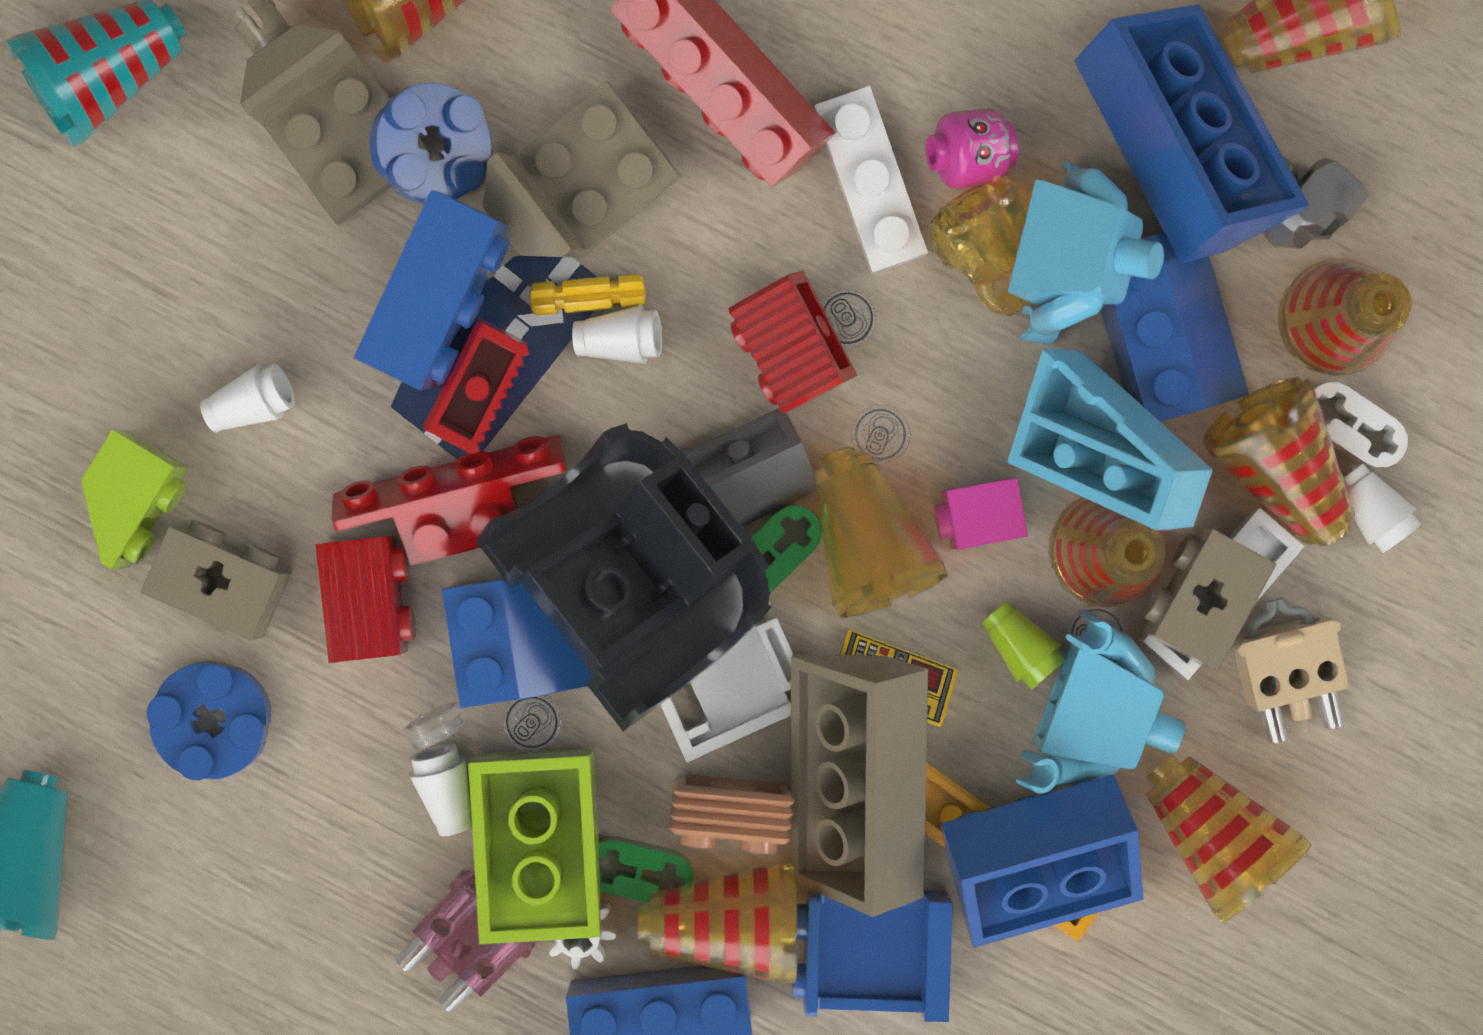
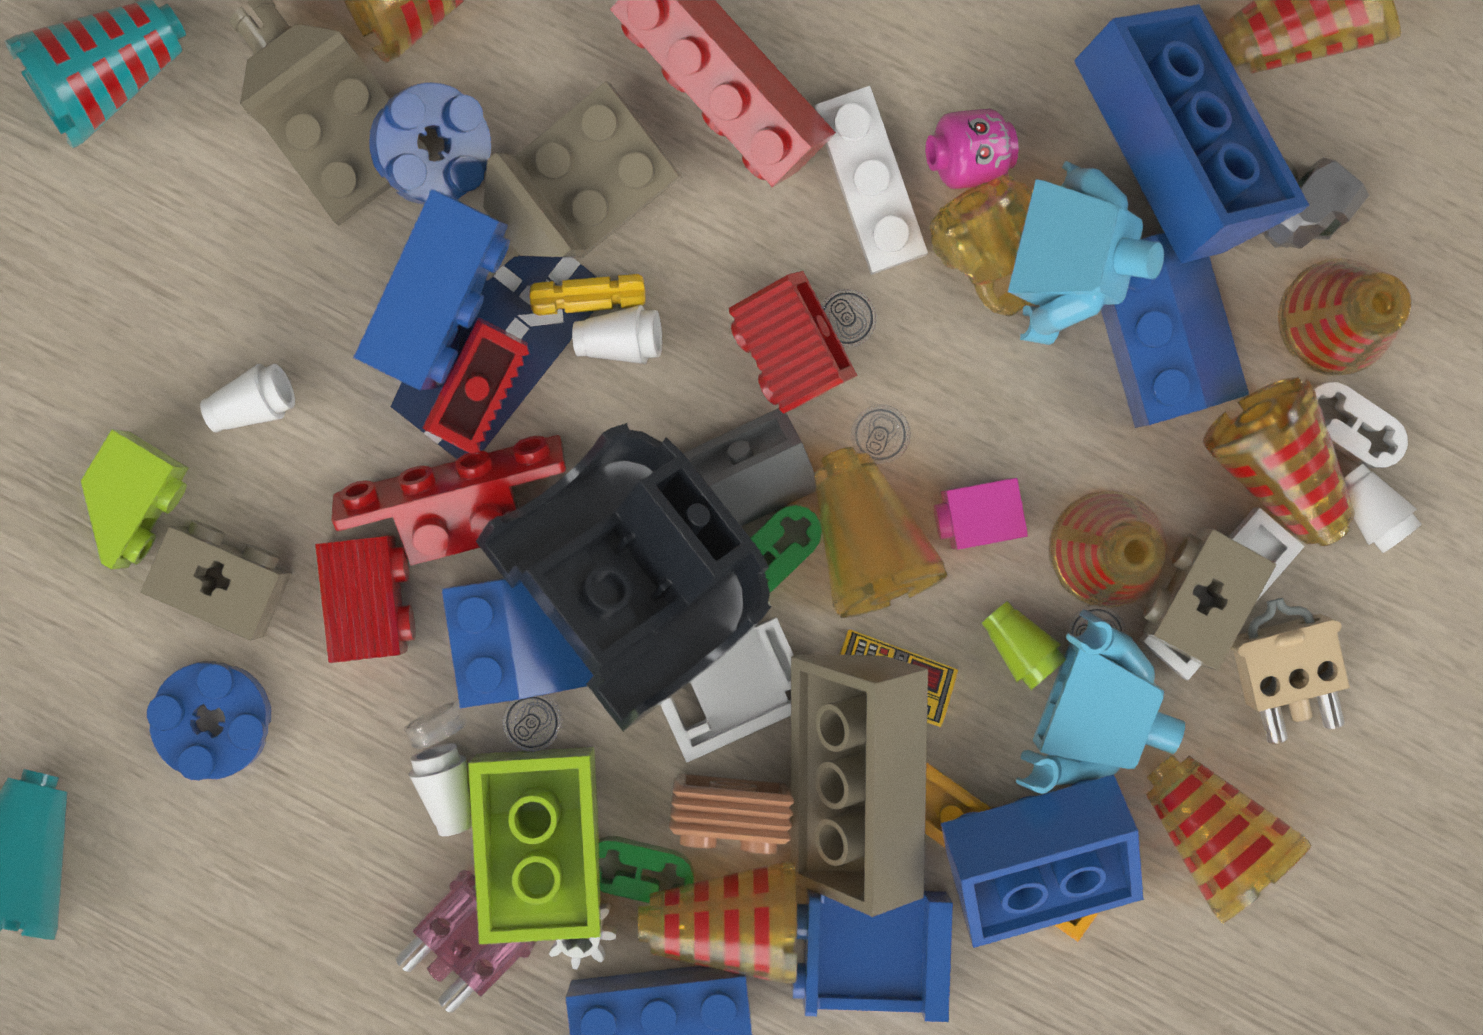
medium azure wedge [1007,349,1213,530] -> none

